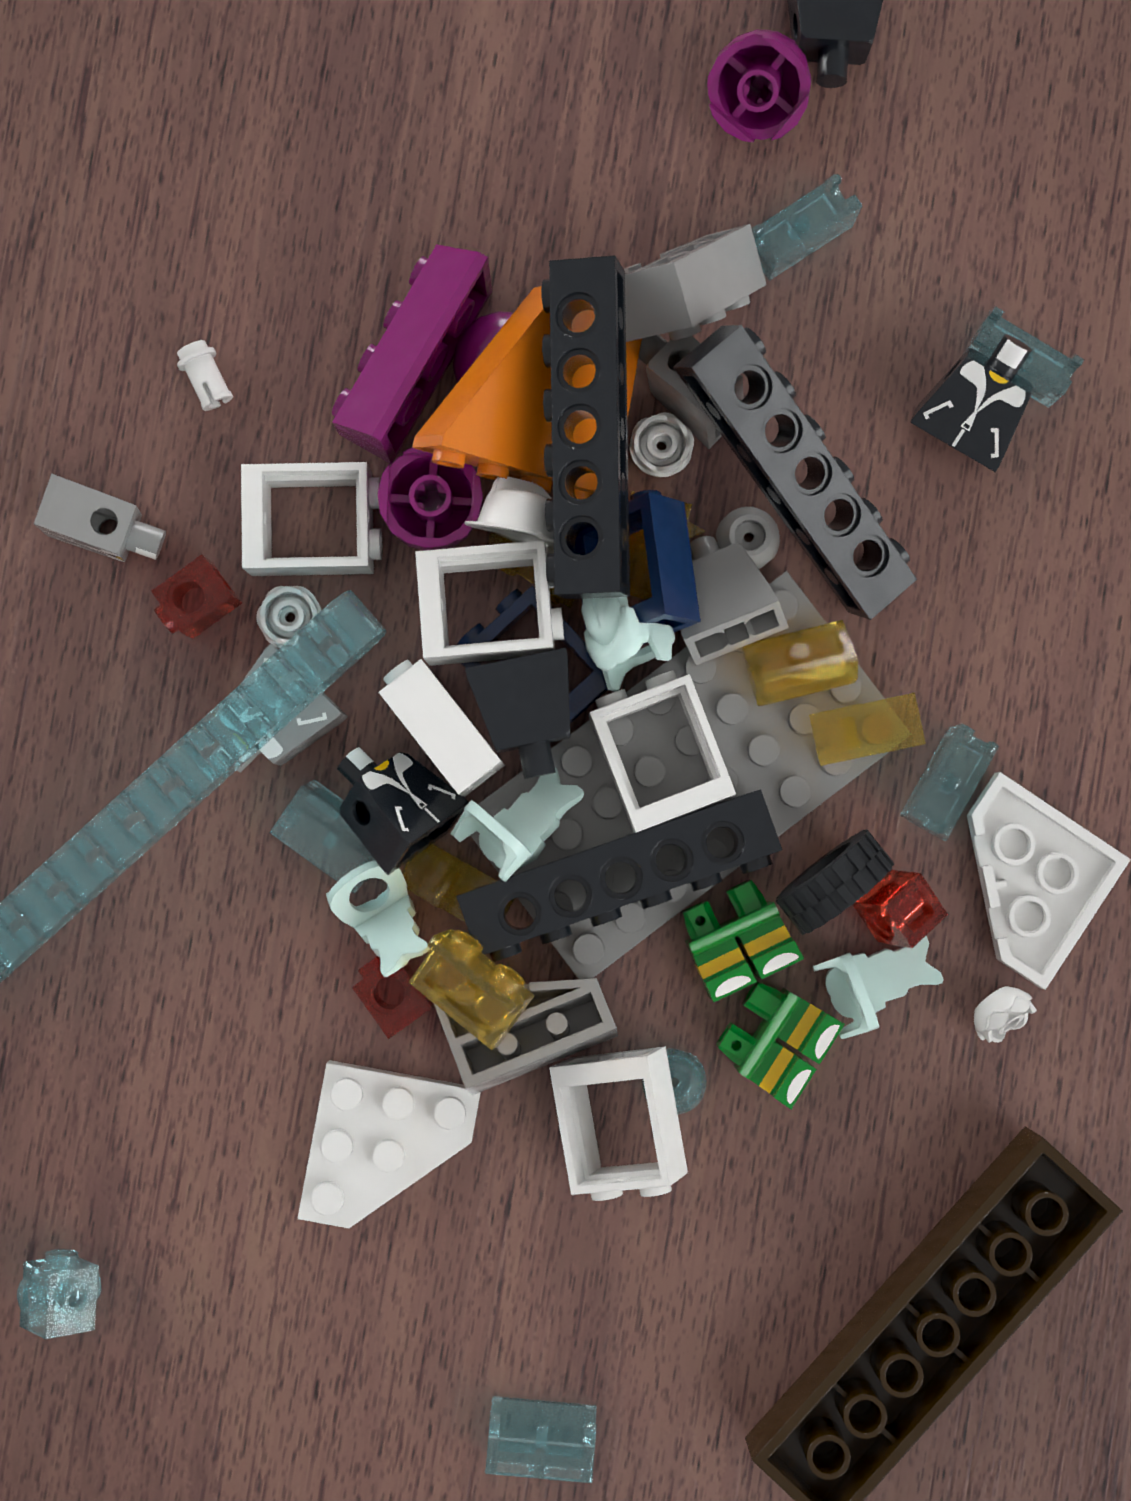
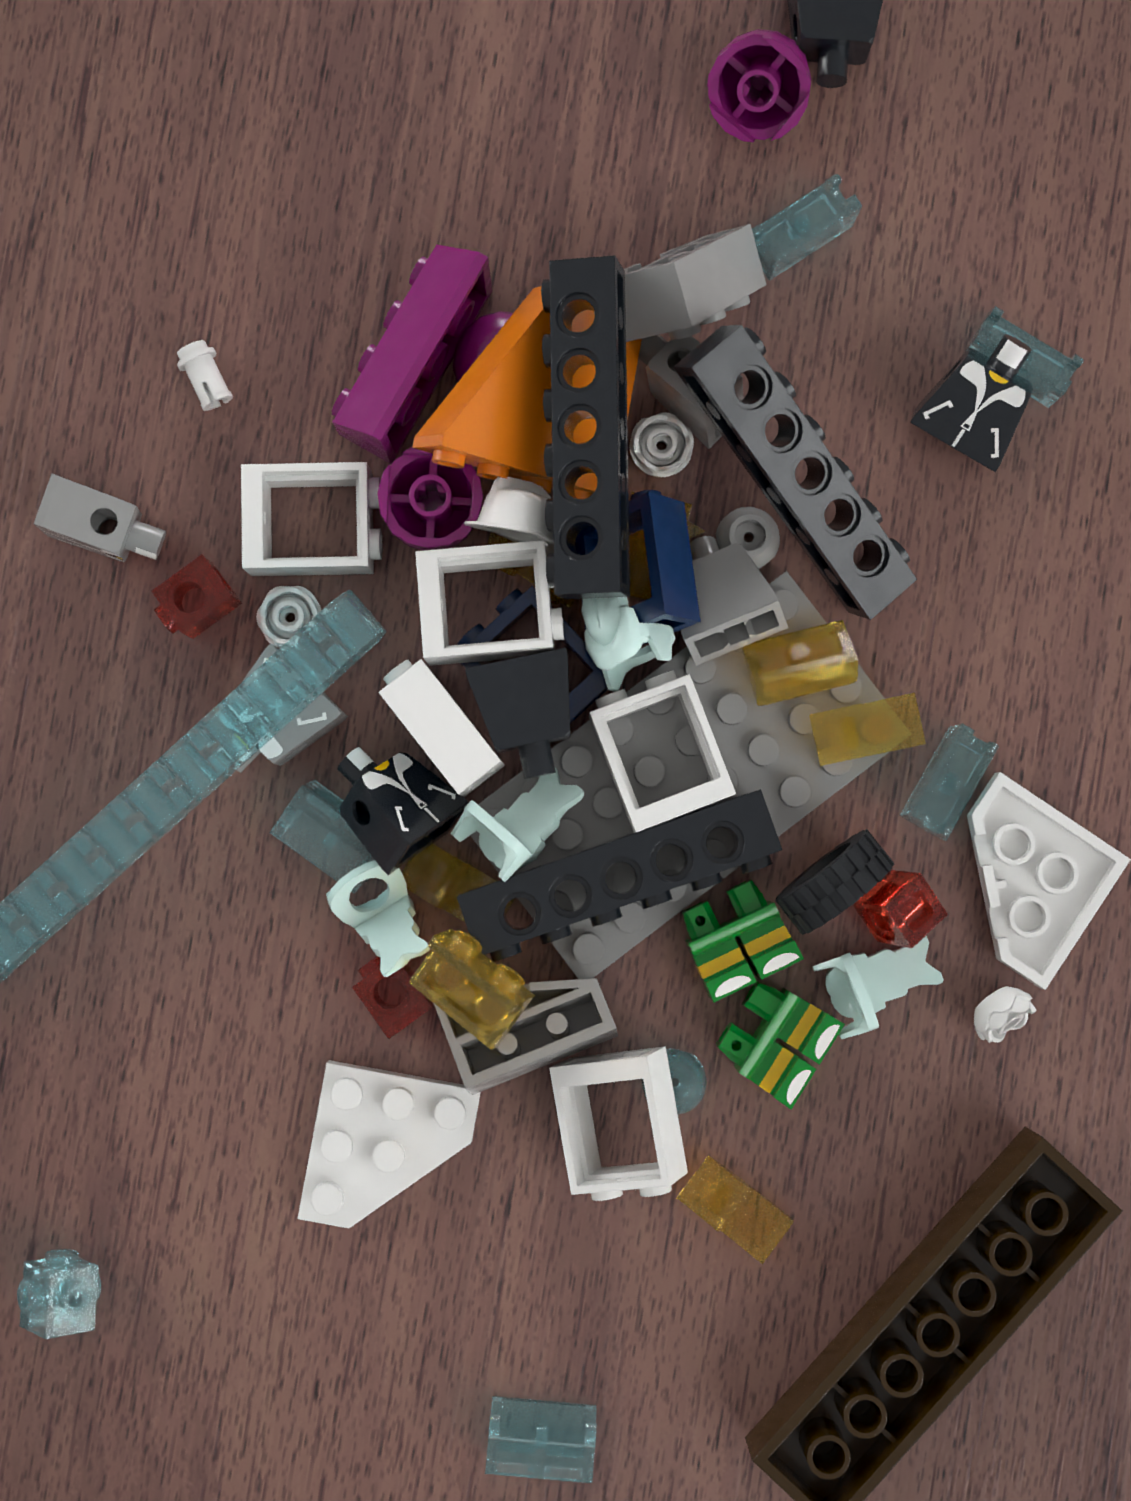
none -> clear yellow slope [677,1156,795,1264]

